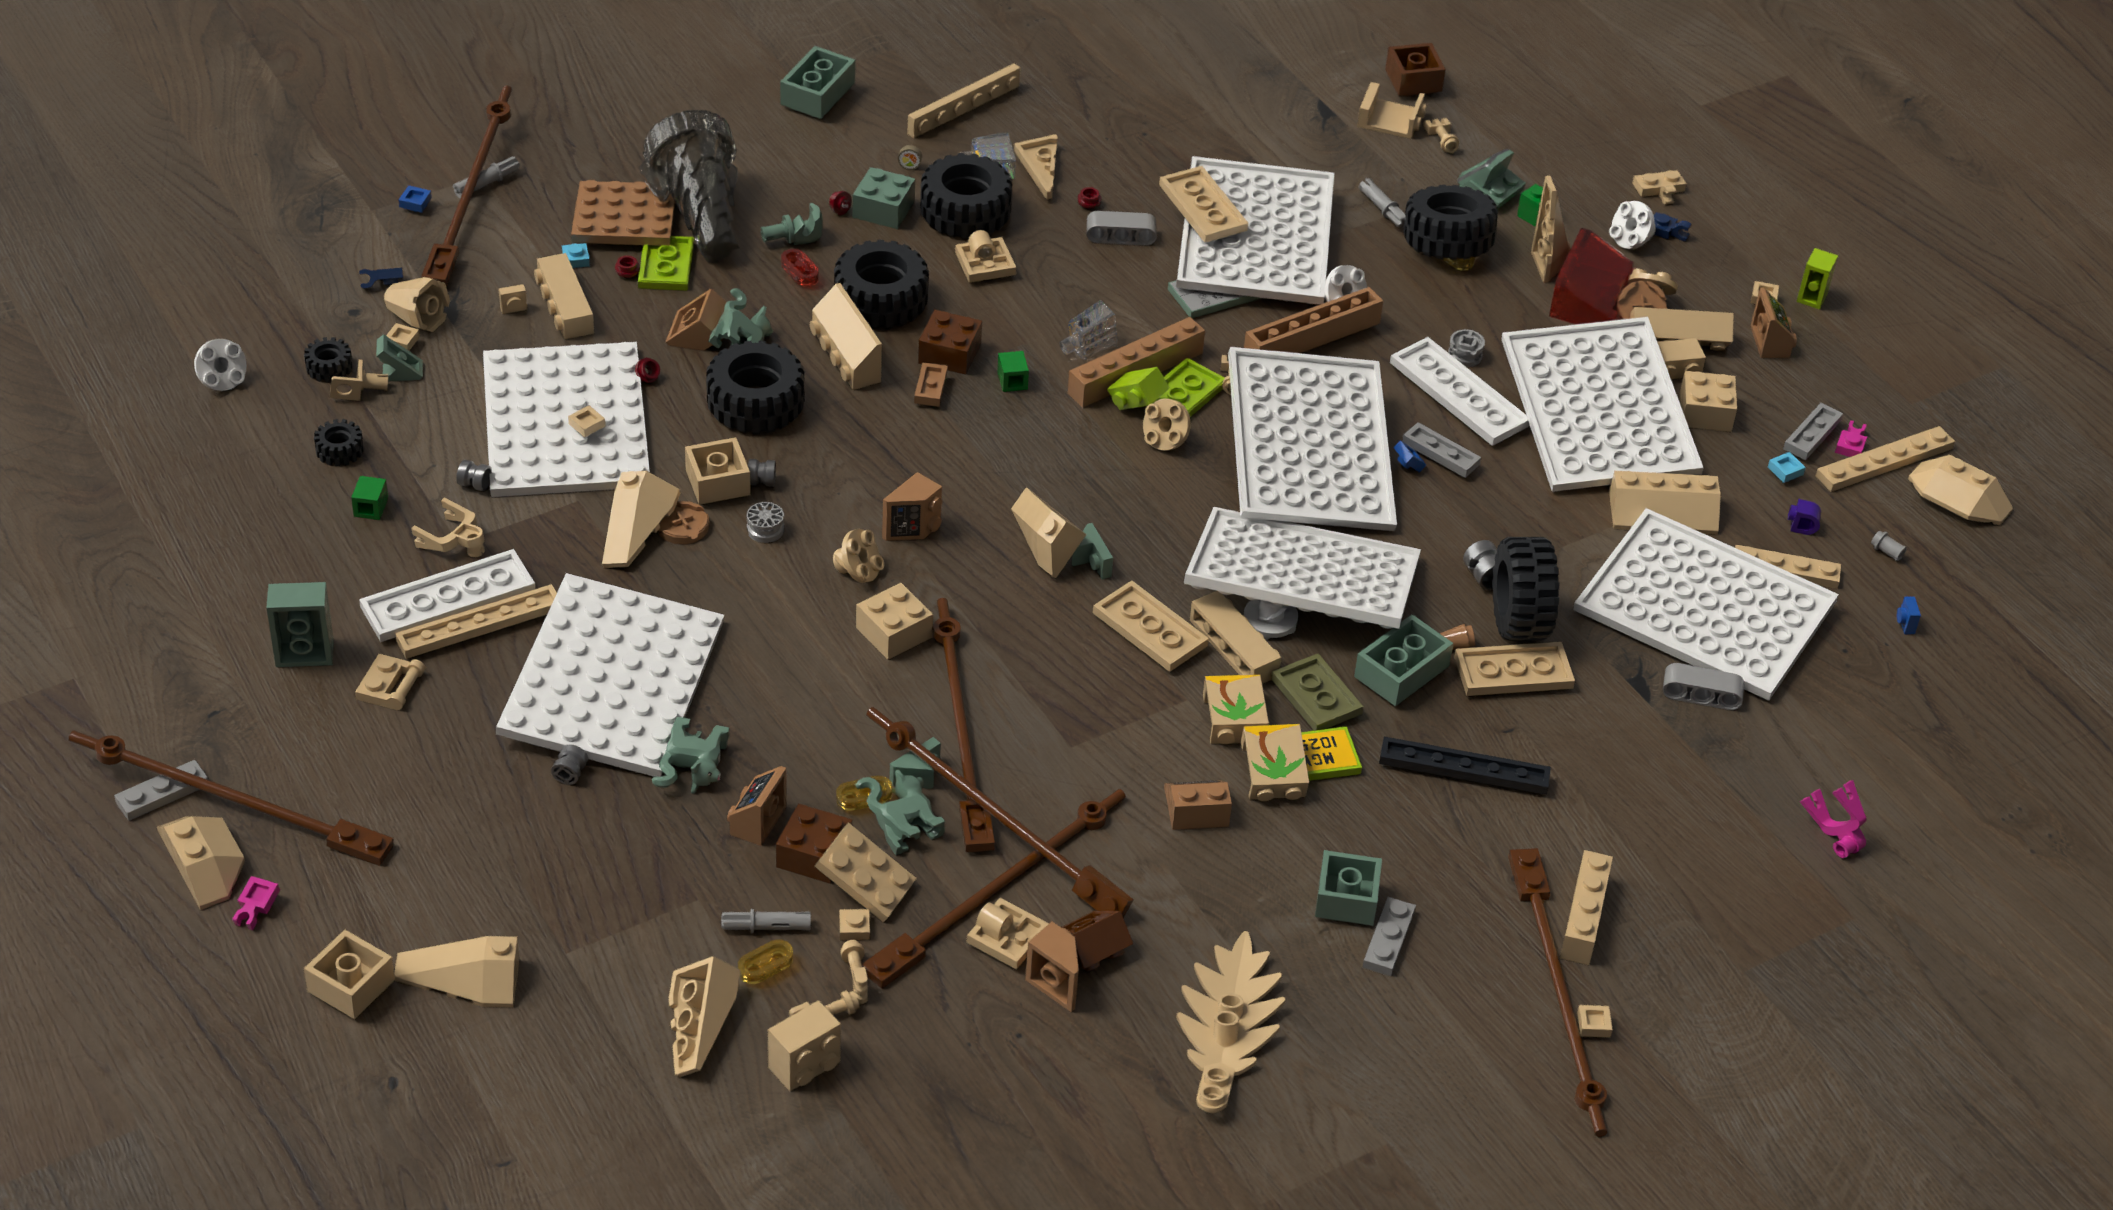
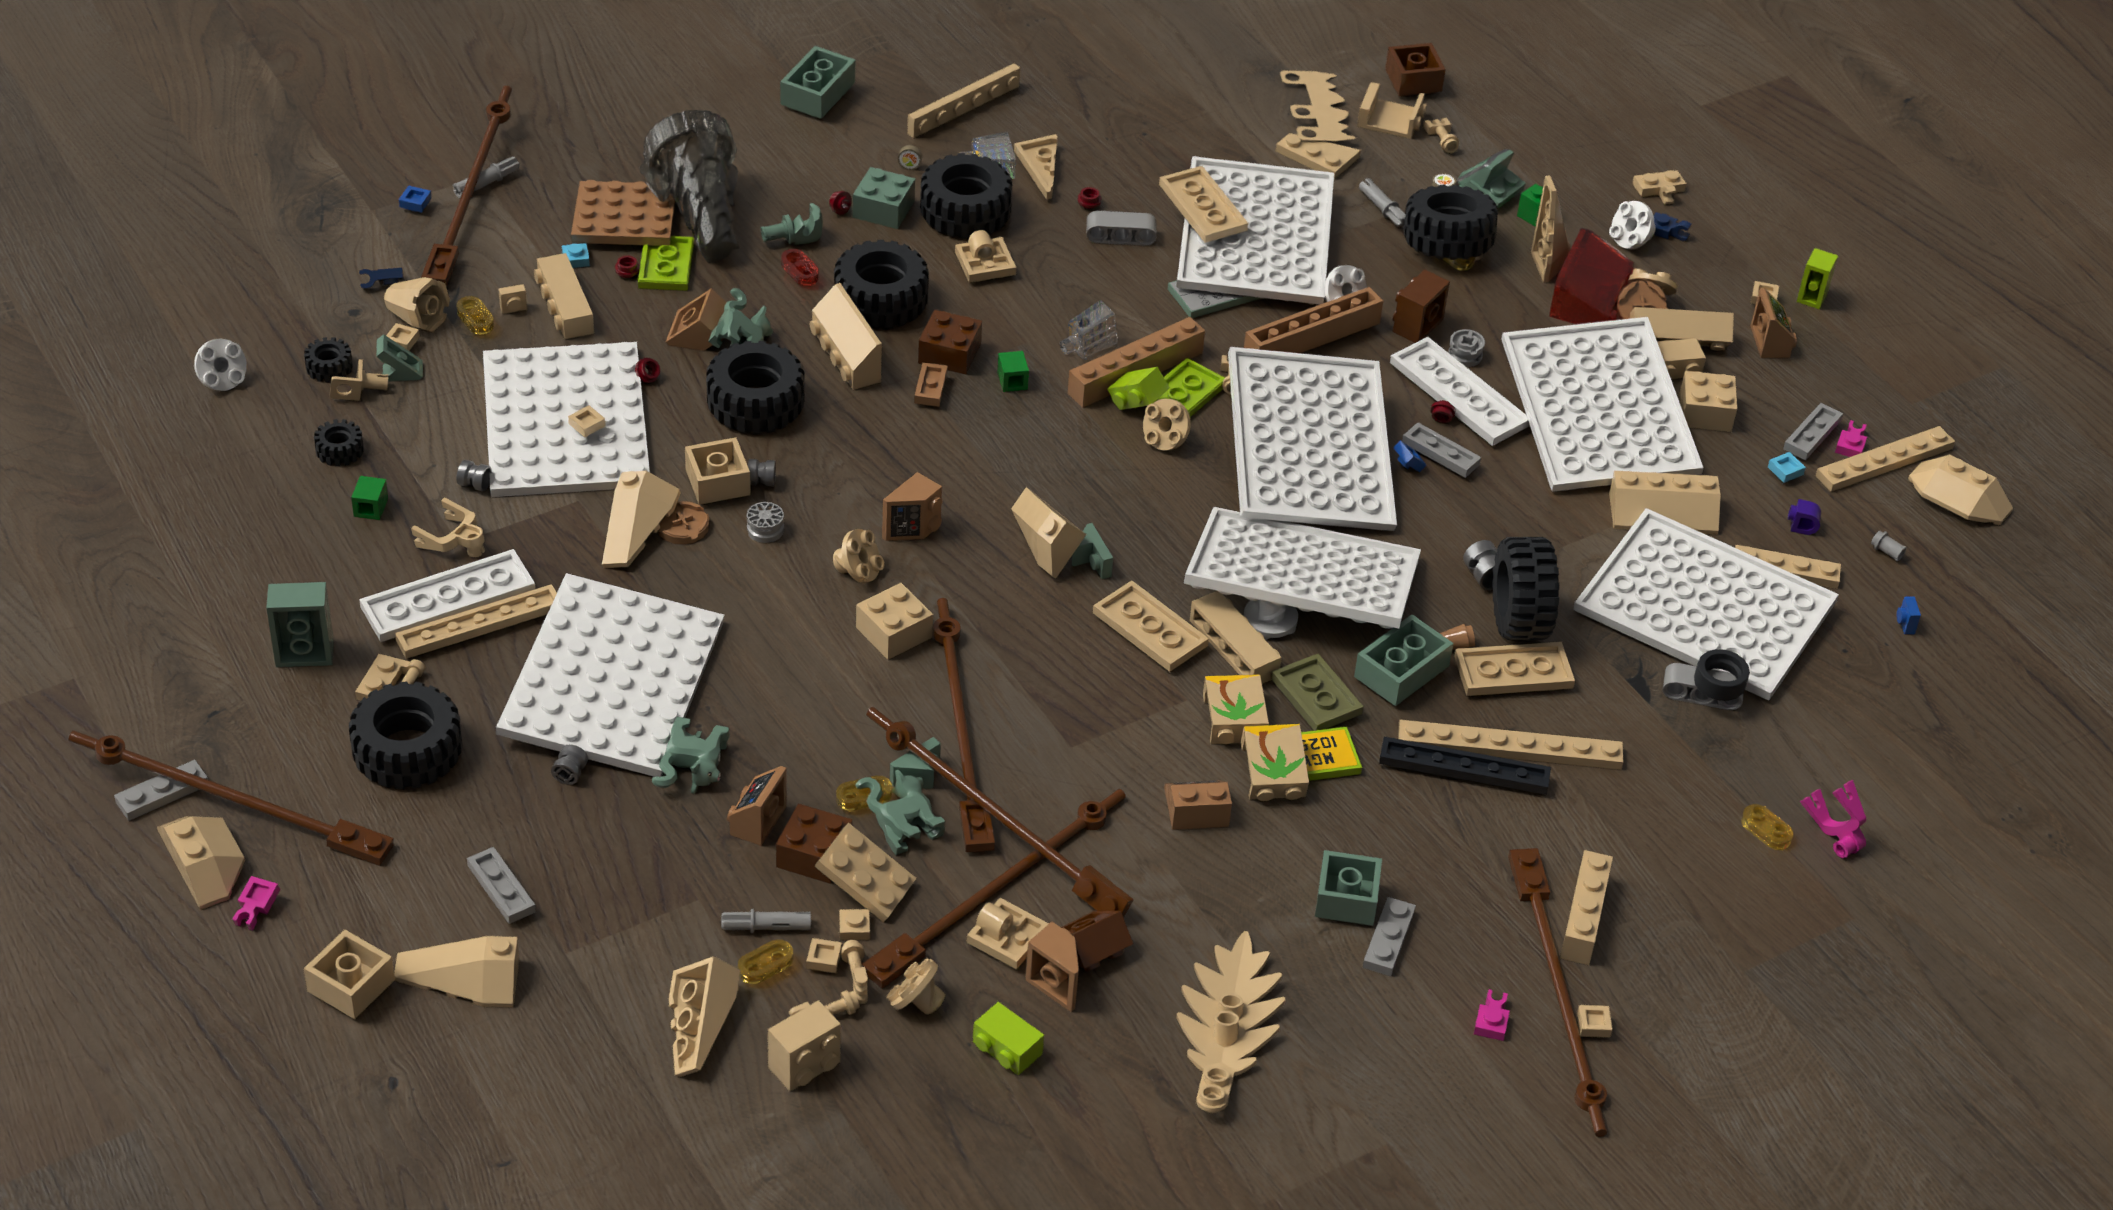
none -> black tyre [349,682,462,789]
none -> clear yellow plate [457,296,494,335]
none -> light grey plate [467,847,536,924]
none -> tan plate [807,938,842,973]
none -> tan plate [887,958,945,1014]
none -> lime brick [973,1002,1044,1075]
none -> tan wing [1276,133,1361,179]
none -> tan piece [1280,71,1356,141]
none -> reddish brown brick [1392,270,1450,343]
none -> tan plate [1398,720,1623,770]
none -> dark red plate [1430,400,1456,423]
none -> tile [1432,173,1456,187]
none -> dark pink plate [1474,989,1510,1041]
none -> black tyre [1694,649,1750,701]
none -> clear yellow plate [1741,804,1793,850]

